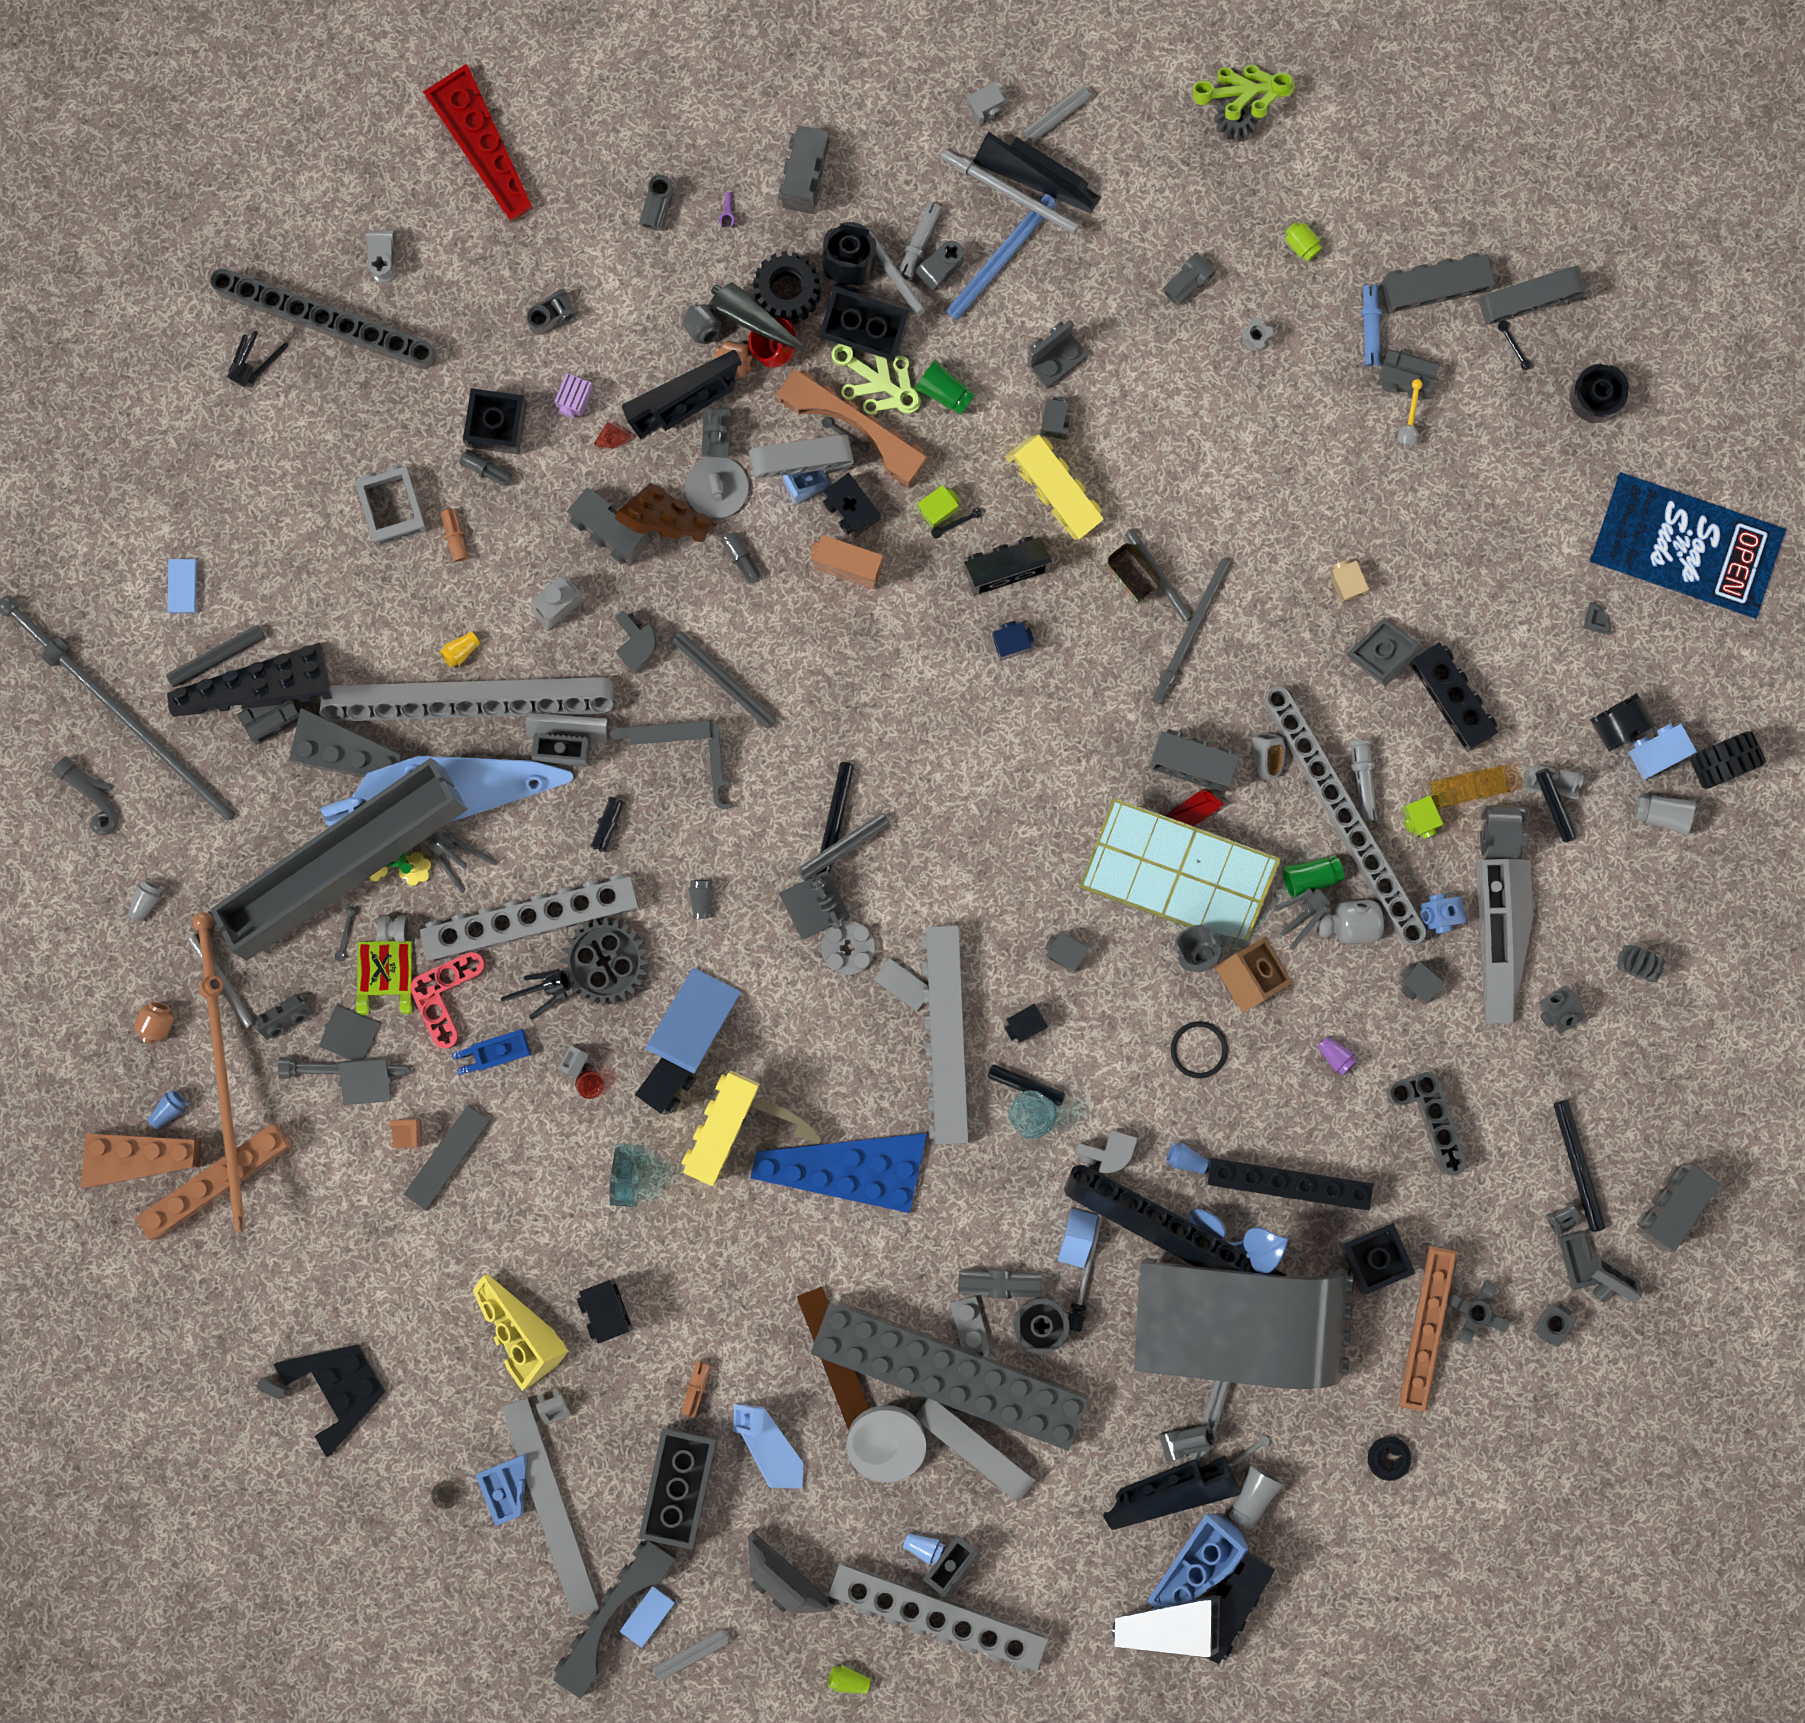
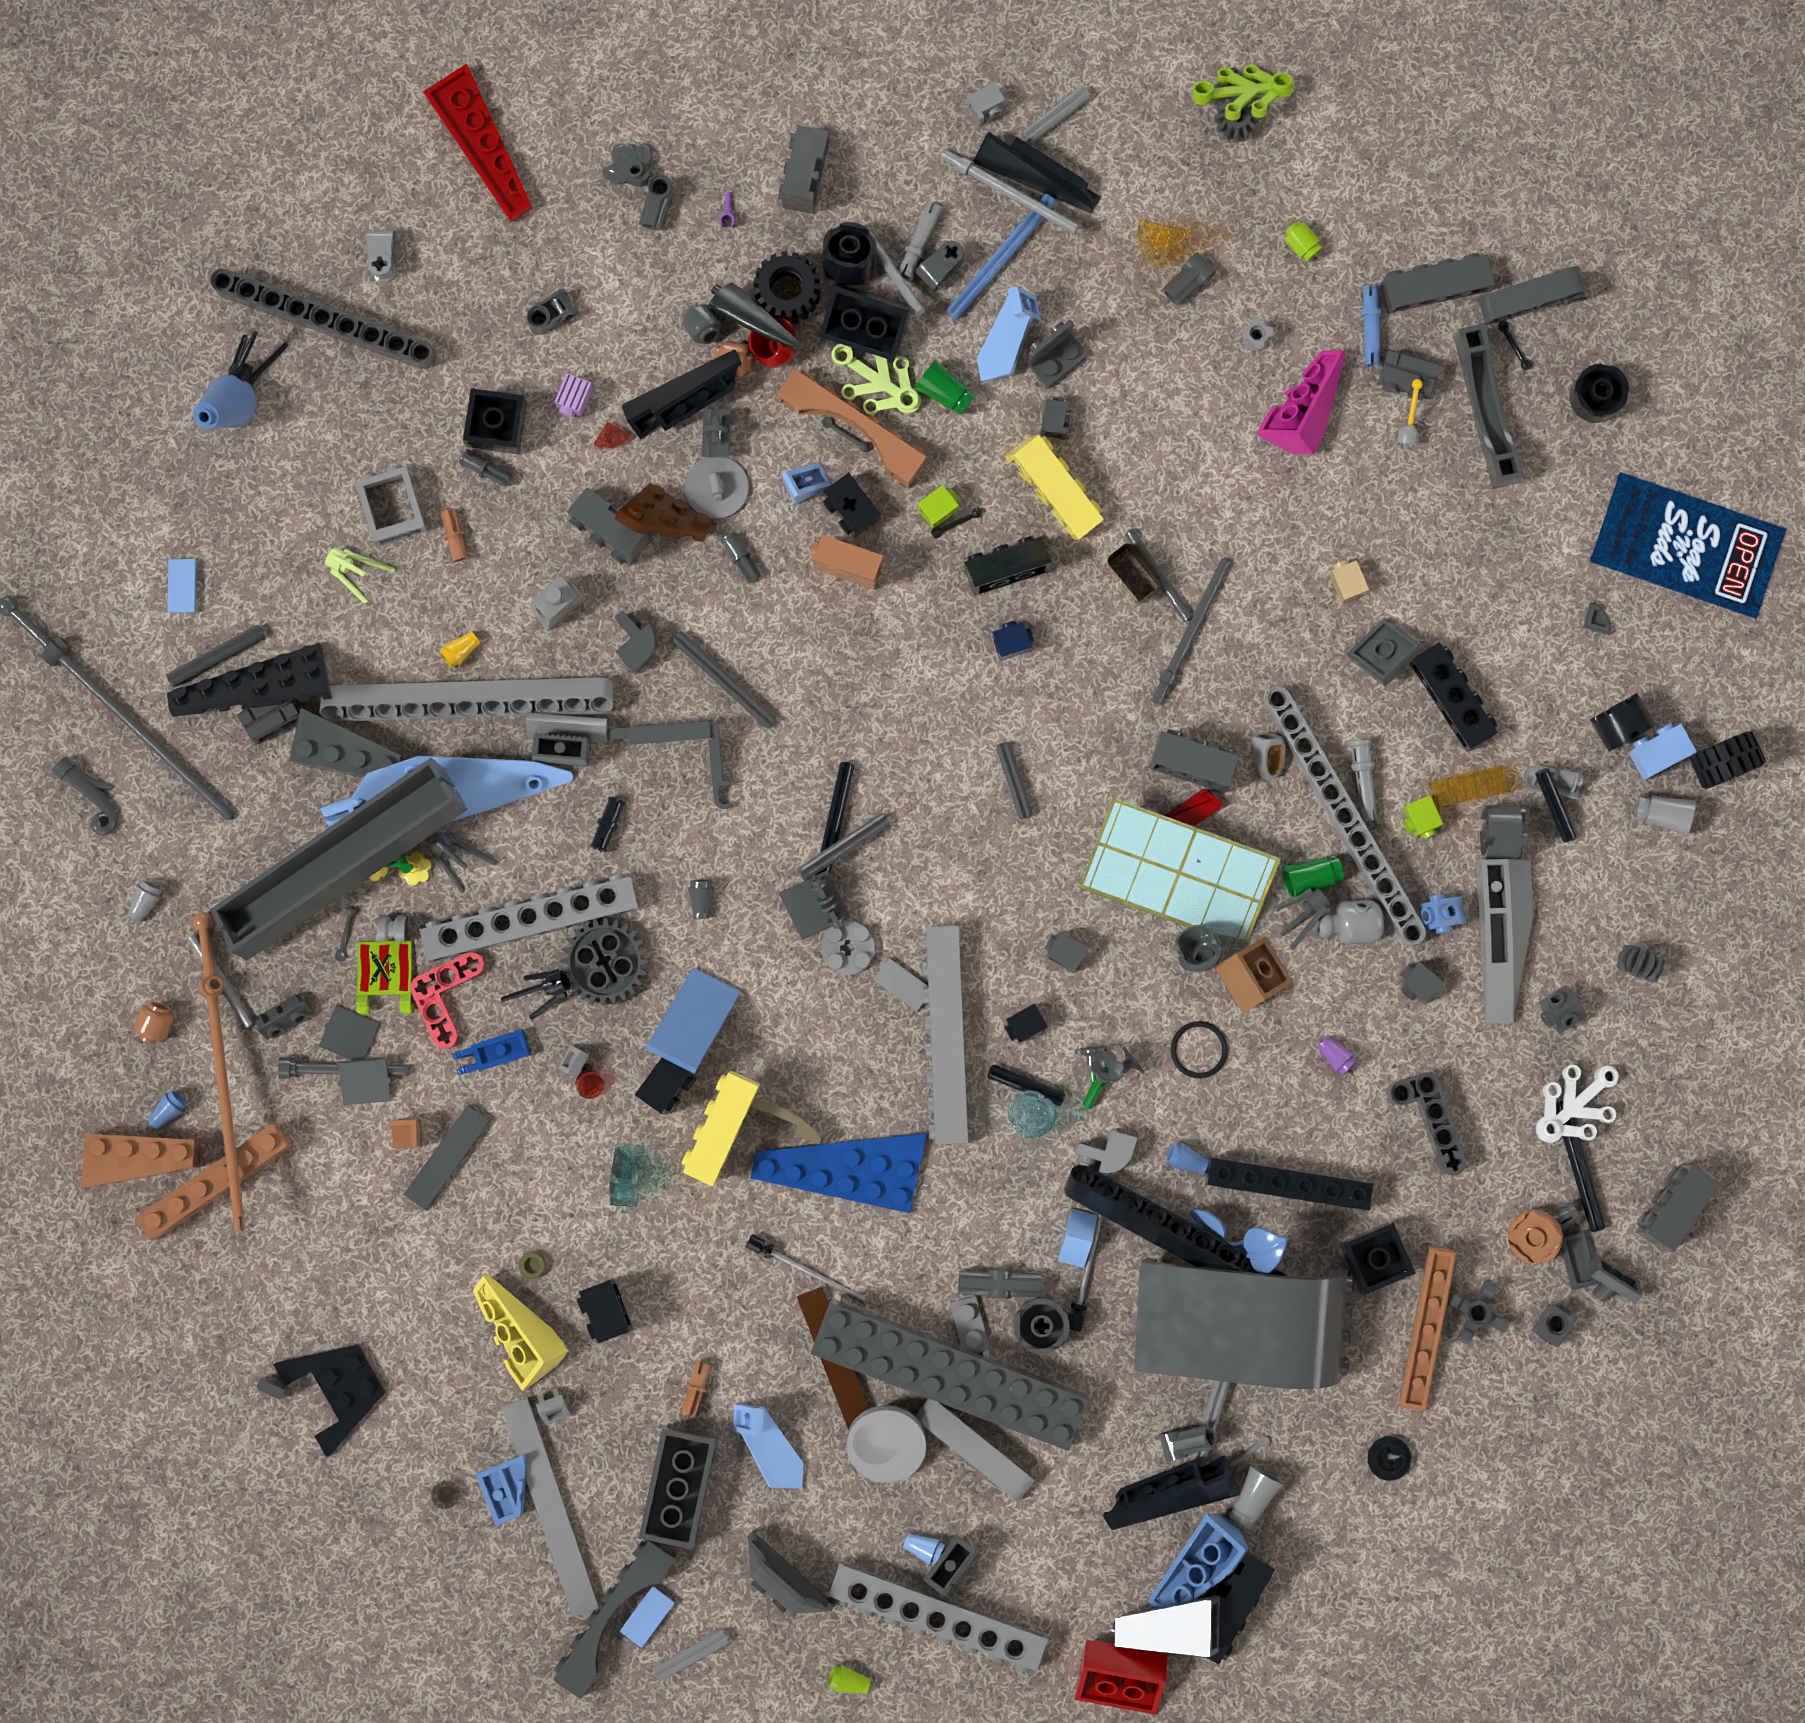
light grey beam [749,435,854,479] -> none
none -> medium blue cone [193,375,257,429]
none -> yellowish green plant [325,547,396,604]
none -> olive tile [519,1252,547,1279]
none -> dark grey plate [603,143,652,187]
none -> flat silver piece [746,1234,865,1302]
none -> light blue piece [977,286,1041,382]
none -> dark grey axle [996,742,1033,820]
none -> red slope [1074,1639,1168,1715]
none -> dark grey plant [1075,1046,1145,1109]
none -> clear yellow slope [1135,219,1191,270]
none -> dark pink wedge [1257,350,1345,455]
none -> dark grey arch [1454,323,1524,489]
none -> nougat tile [1508,1210,1563,1264]
none -> white plant [1536,1065,1619,1143]

